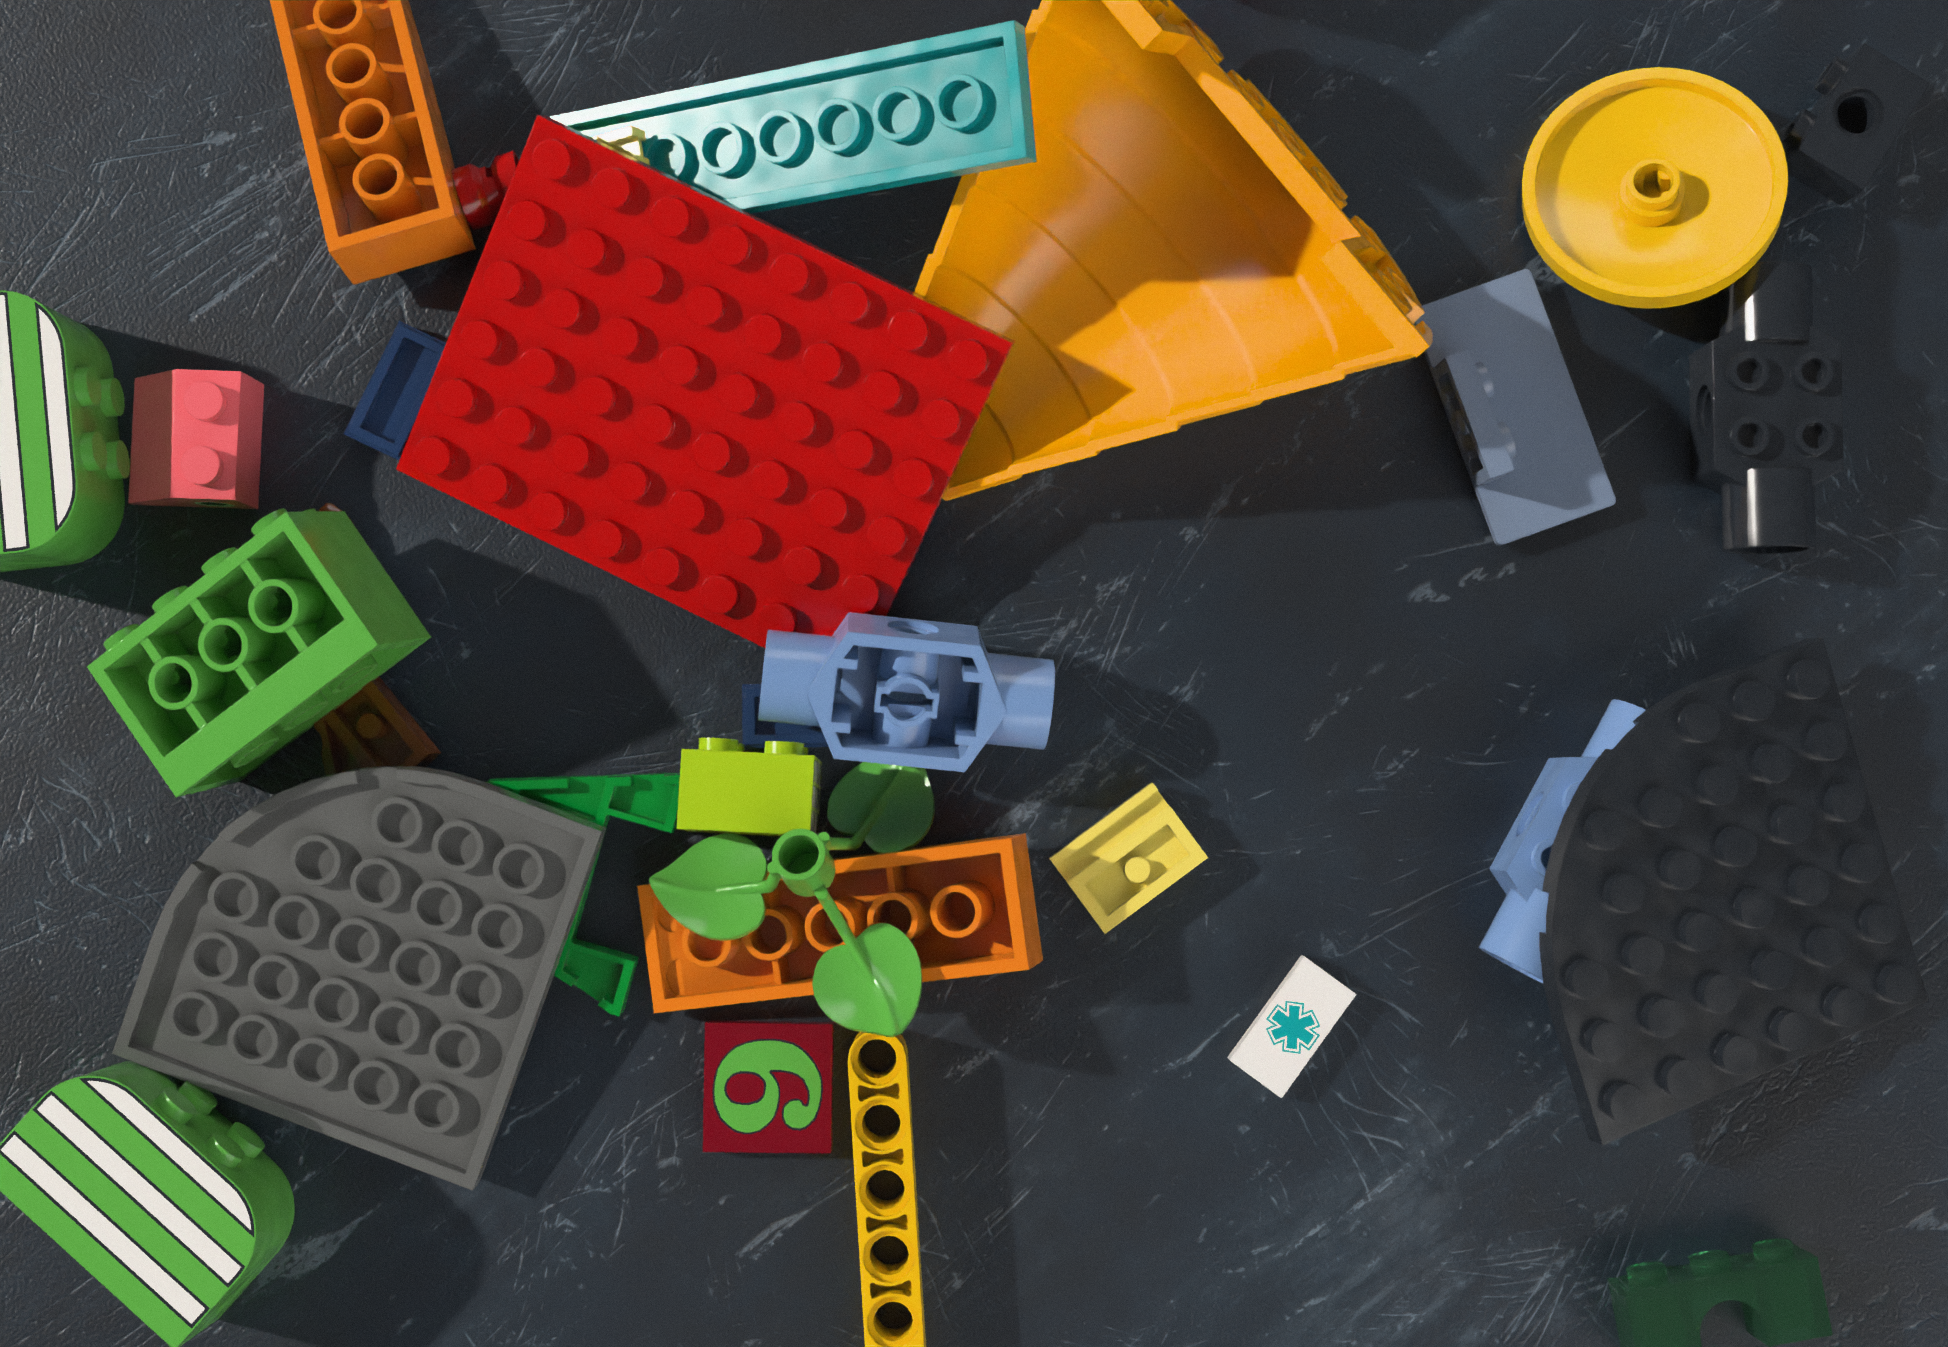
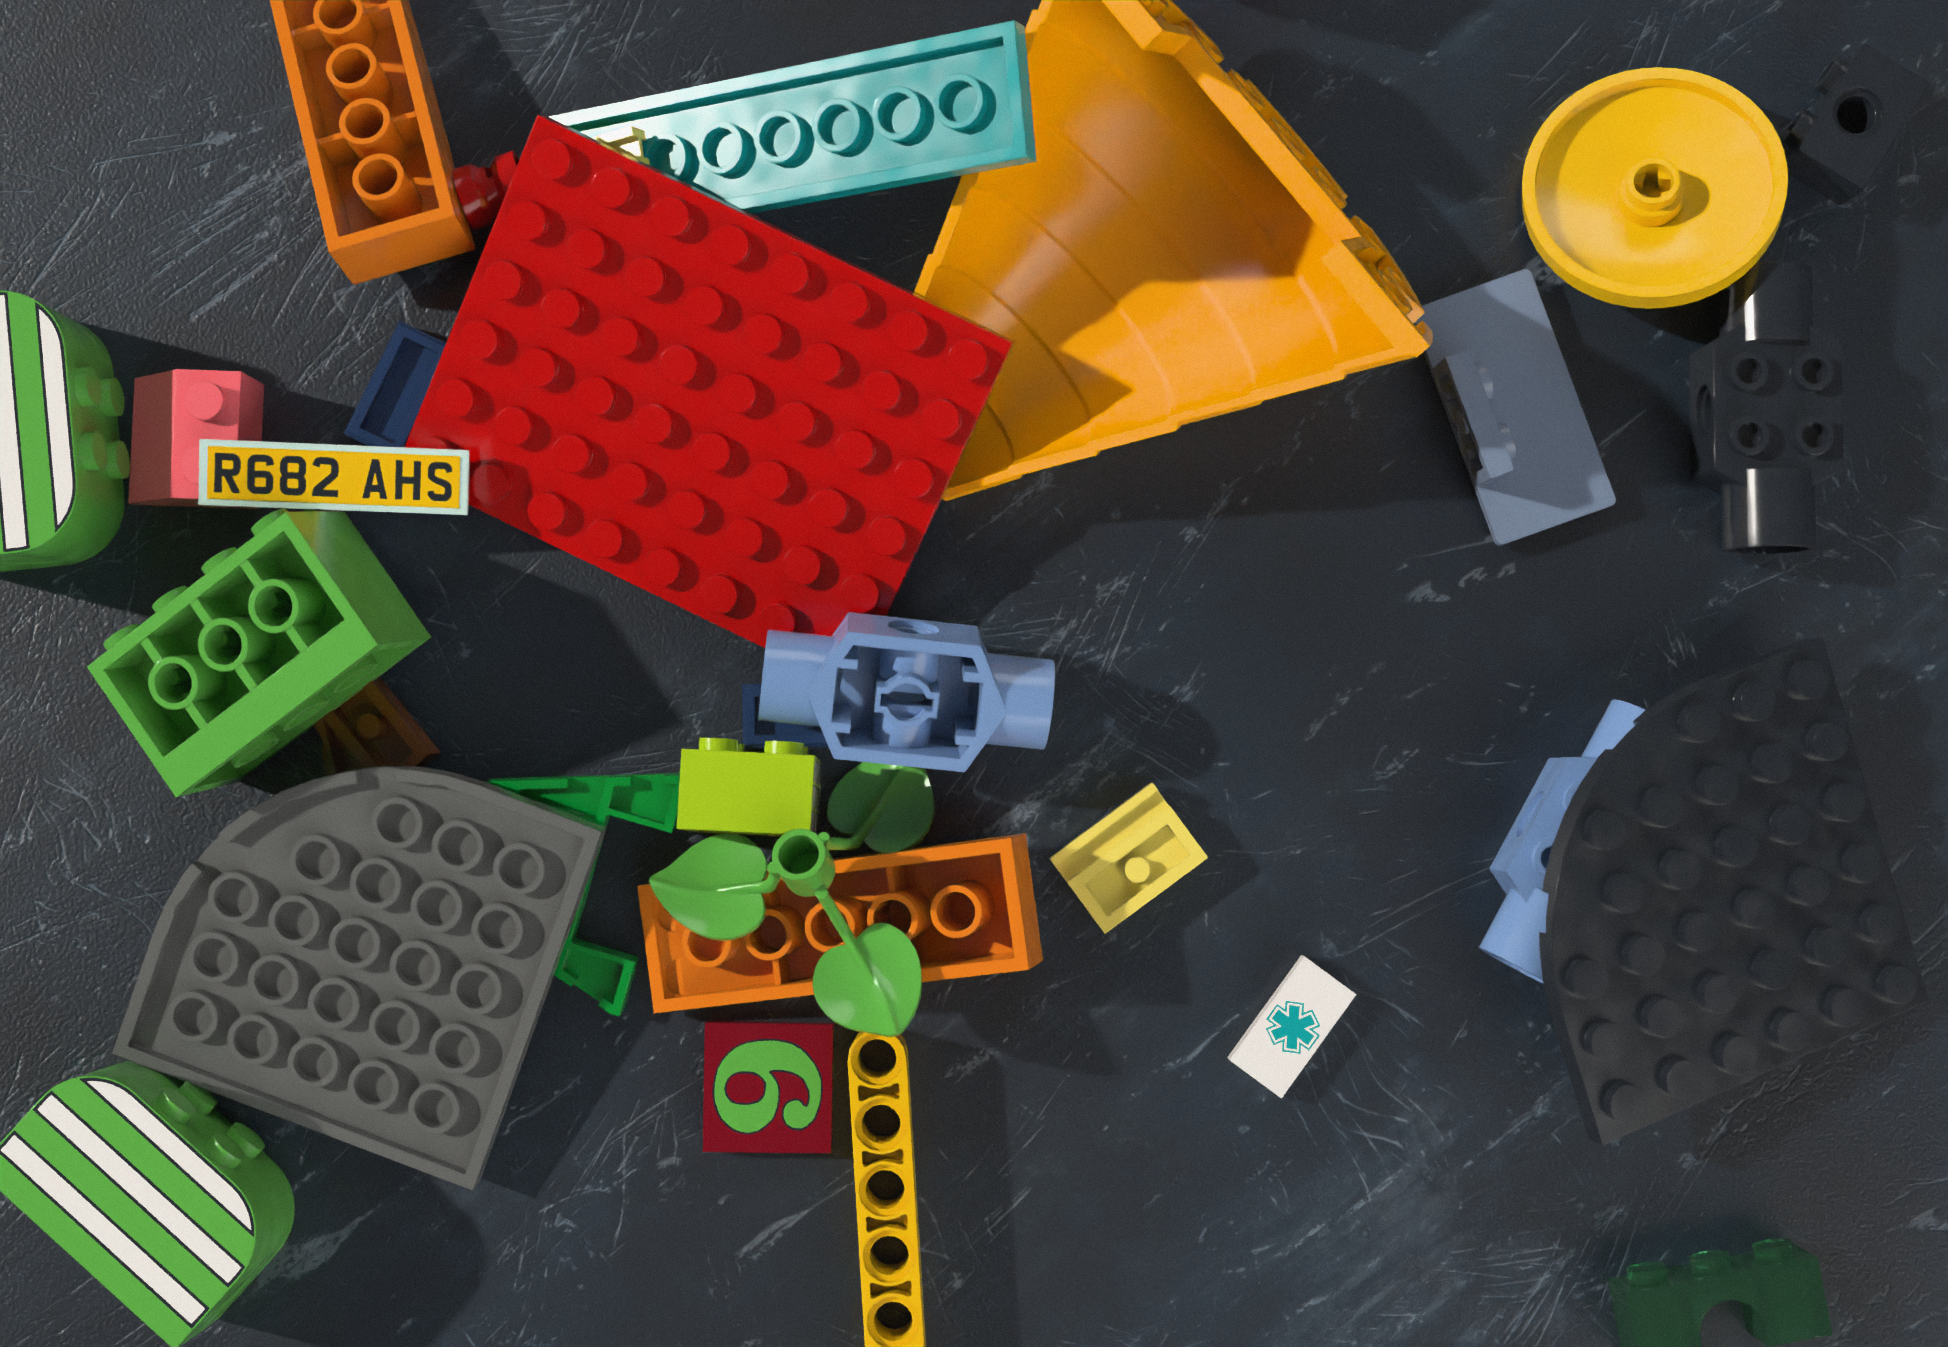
none -> tile [198,439,470,515]

